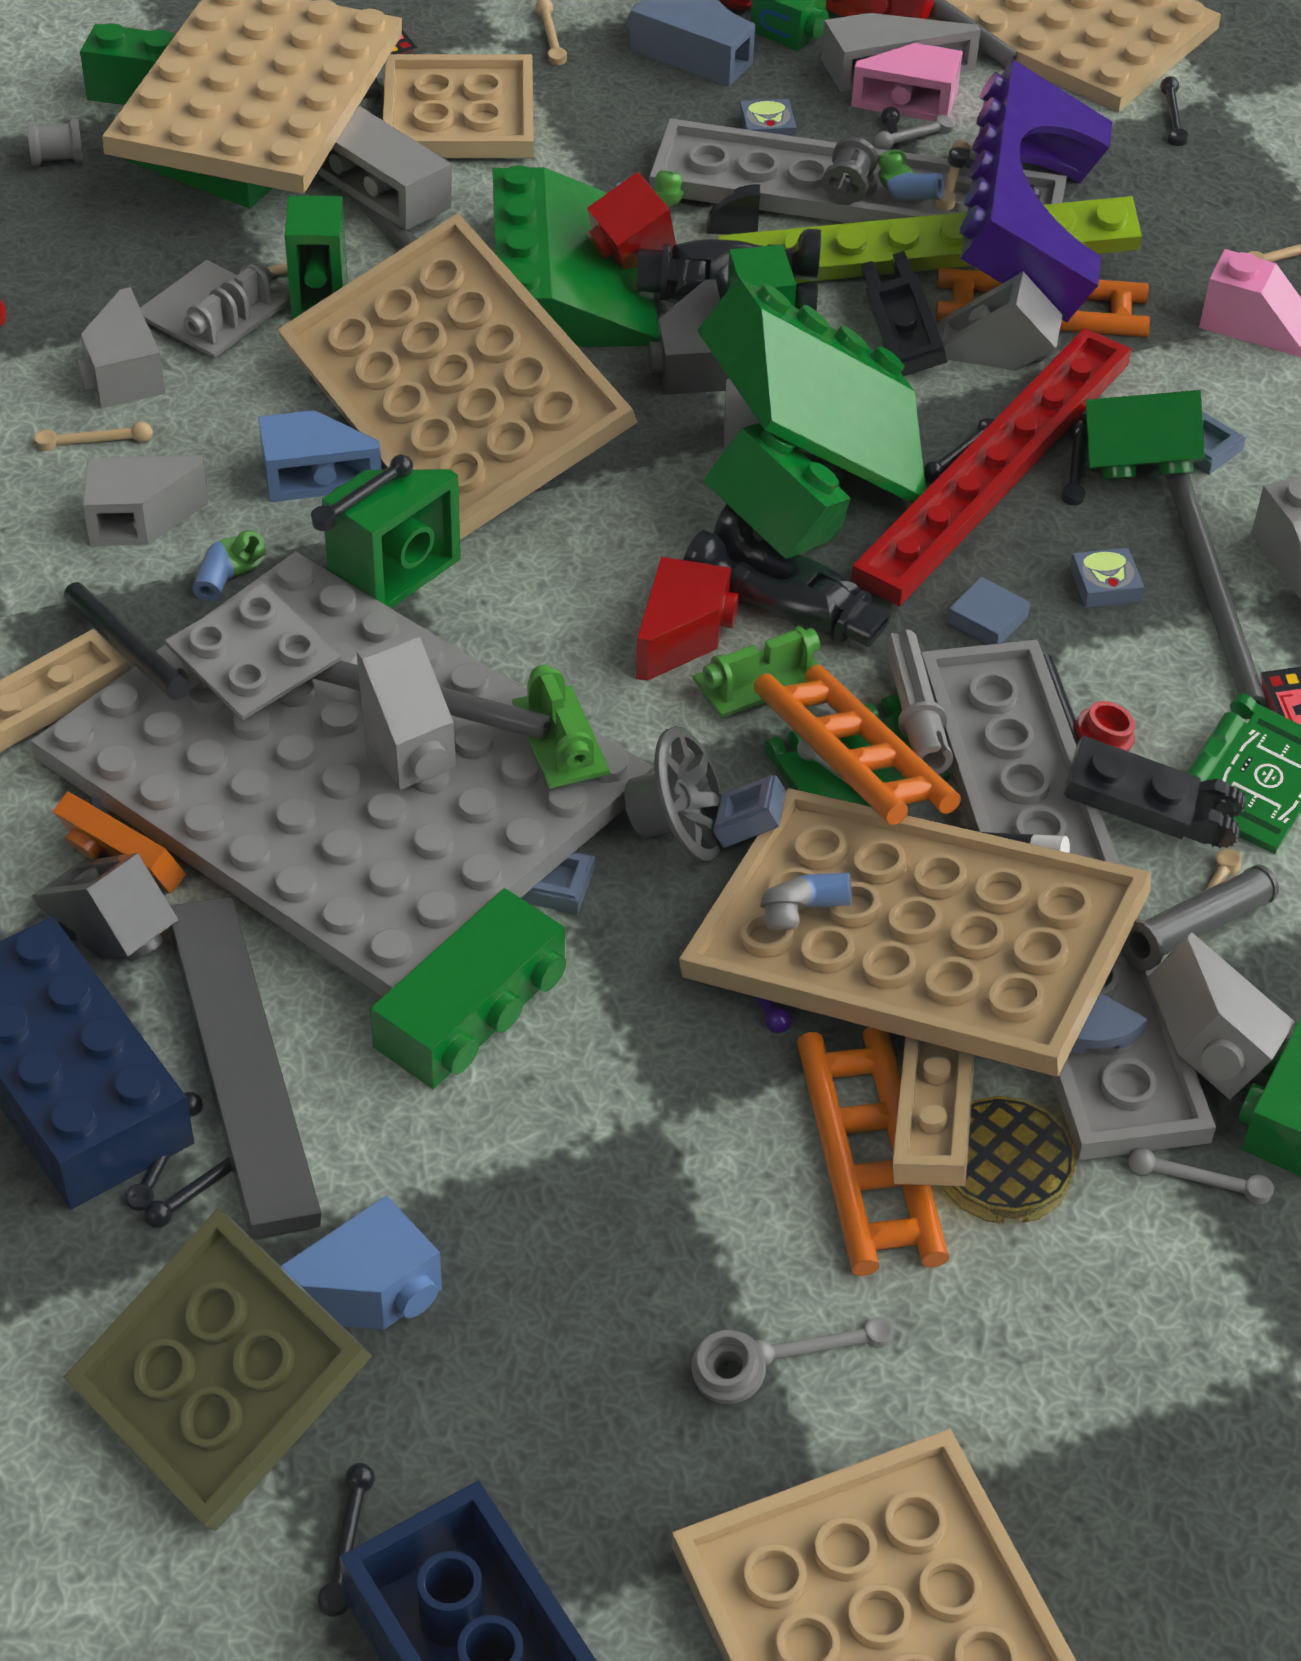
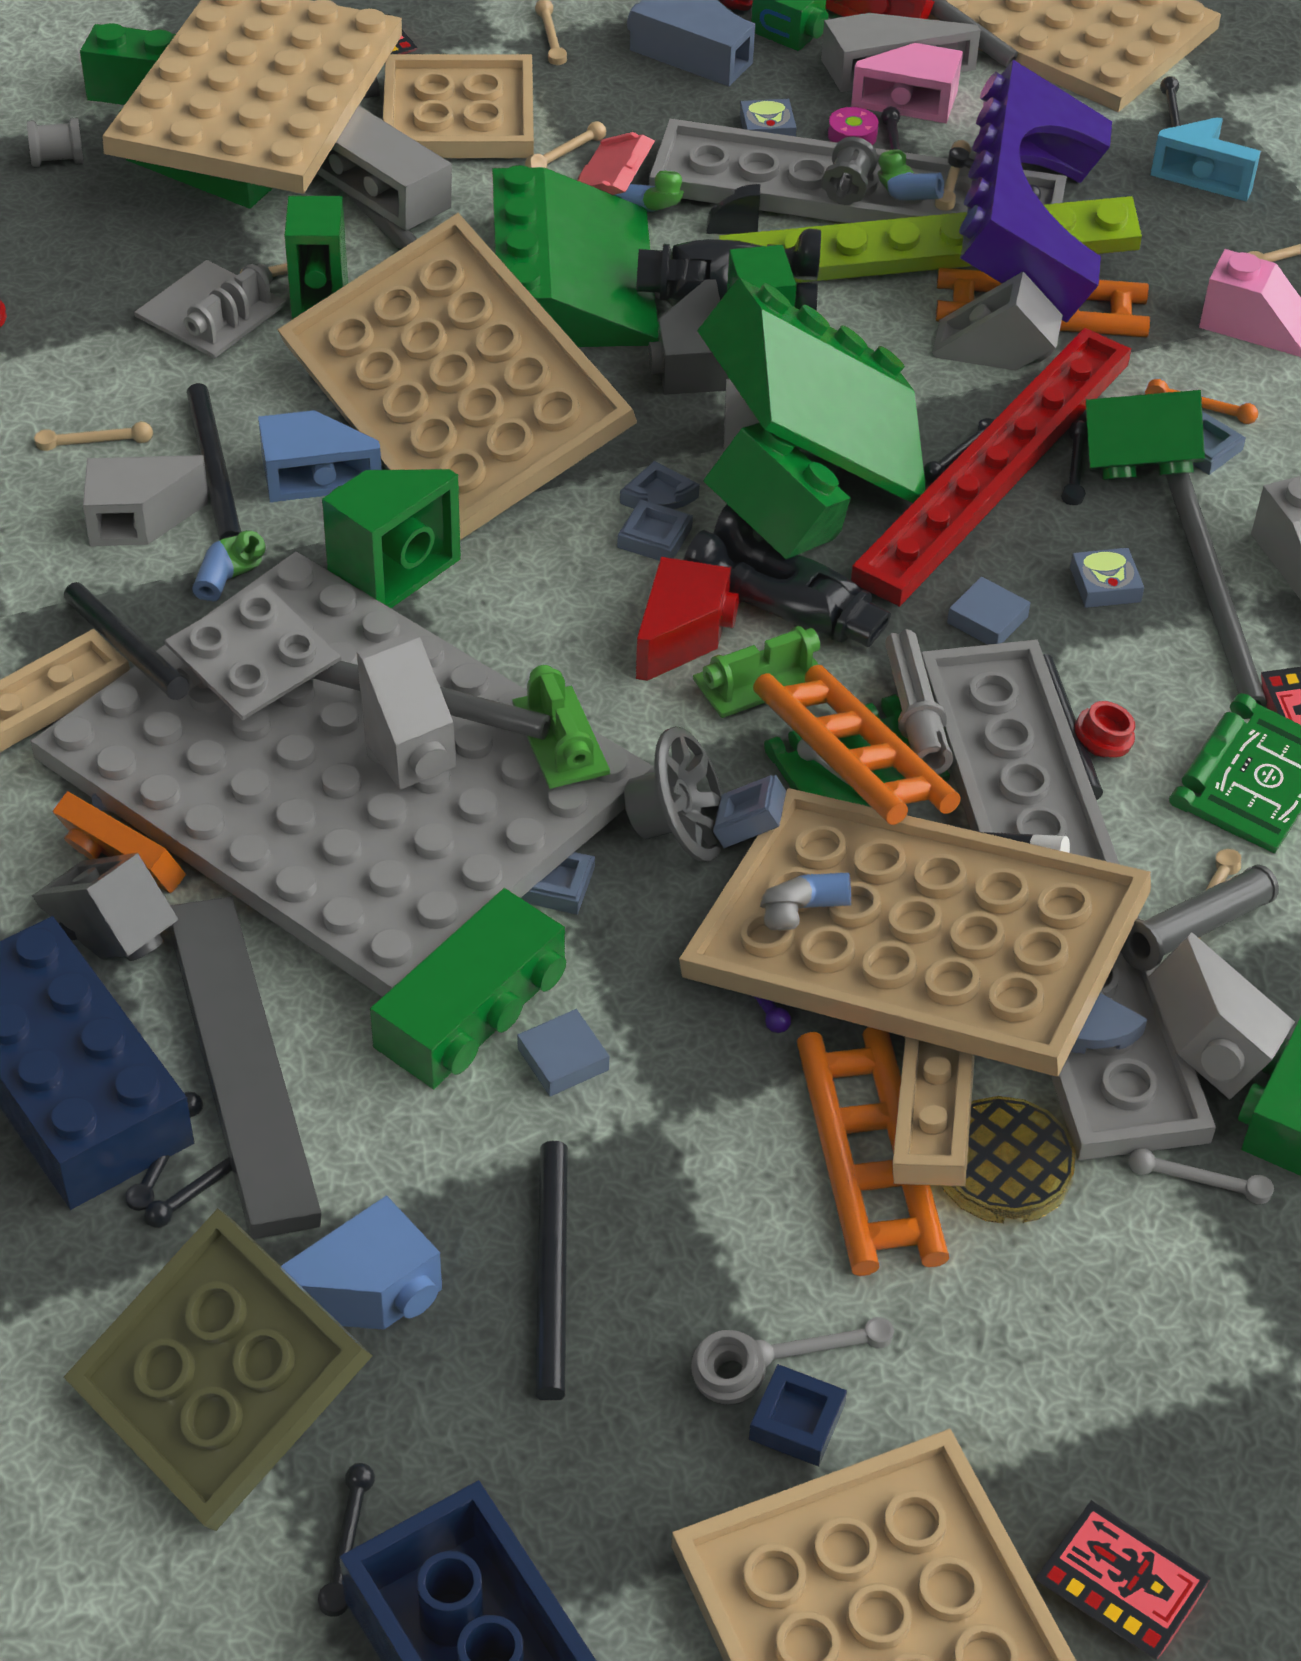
light grey slope [76,287,166,409] -> none
black hinge [311,454,413,531] -> none
red slope [587,172,676,270] -> none
black hinge [861,251,947,376] -> none
light grey hinge [874,114,955,150] -> none
black hinge [1064,735,1247,849] -> none
none -> black bar [187,383,241,540]
none -> sand blue tile [517,1009,610,1096]
none -> tan hinge [525,121,606,168]
none -> black bar [535,1141,568,1400]
none -> coral piece [577,132,655,195]
none -> sand blue tile [617,499,693,561]
none -> sand blue tile [620,461,700,509]
none -> dark blue plate [749,1364,847,1467]
none -> dark pink tile [828,107,879,145]
none -> piece [1035,1500,1211,1660]
none -> orange hinge [1145,379,1258,424]
none -> medium azure slope [1150,117,1261,202]

